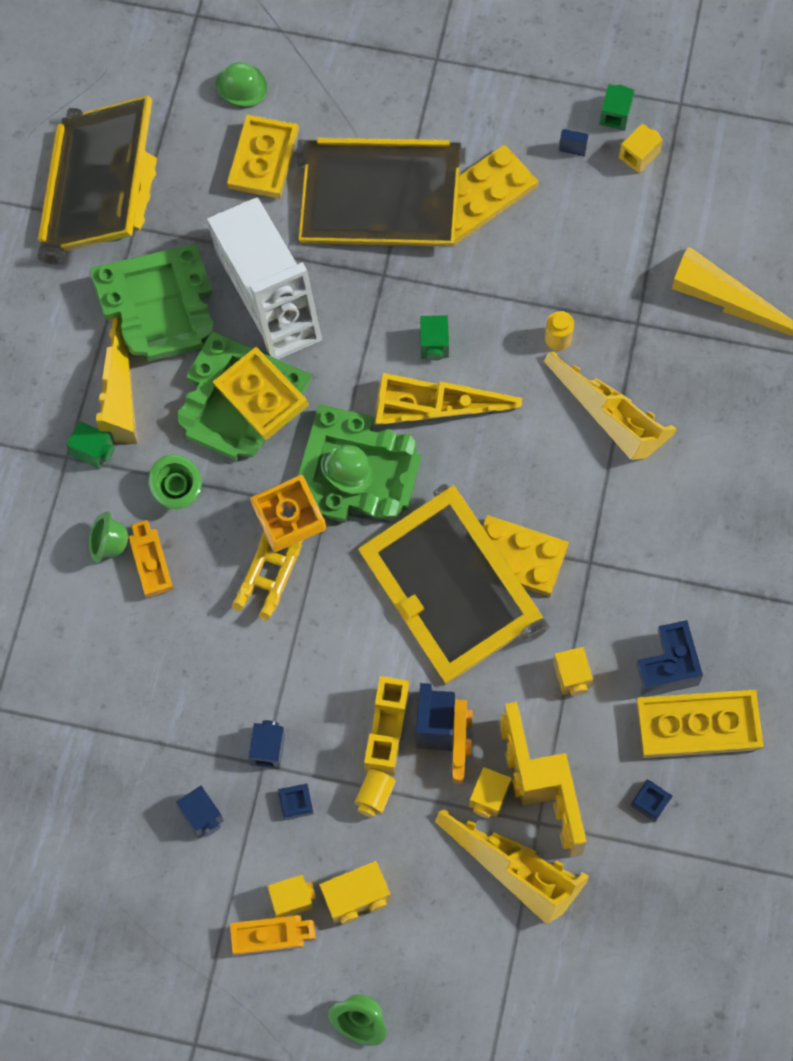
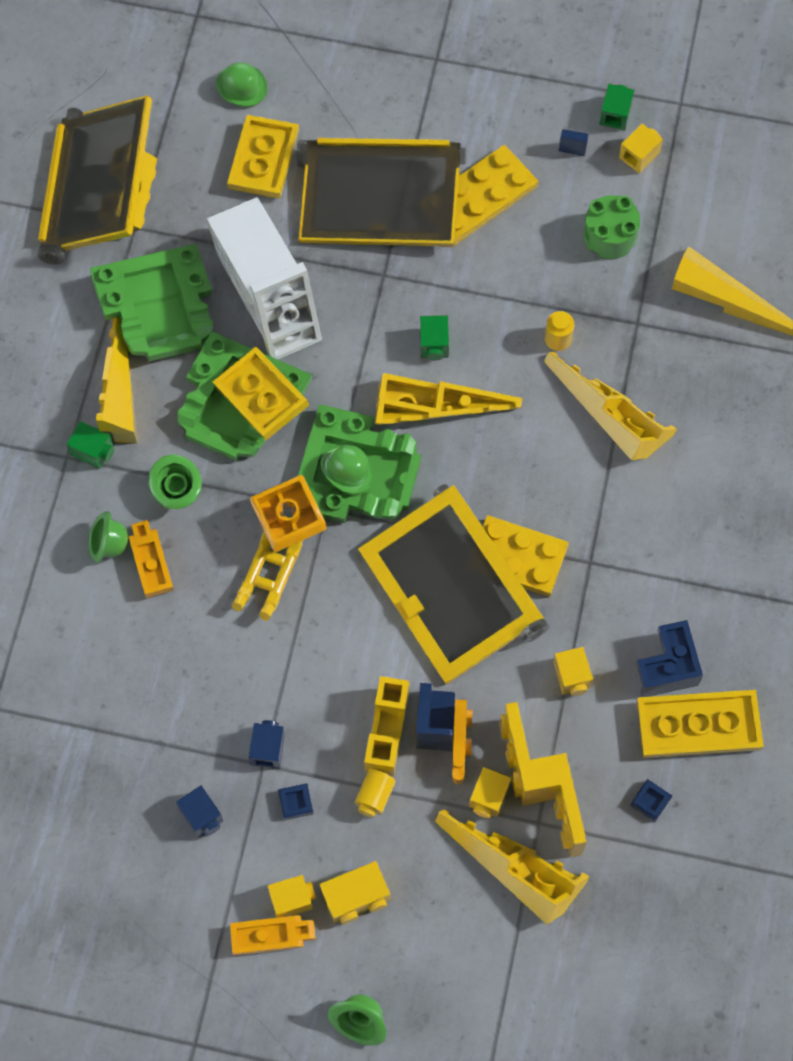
none -> bright green brick [583,195,640,259]

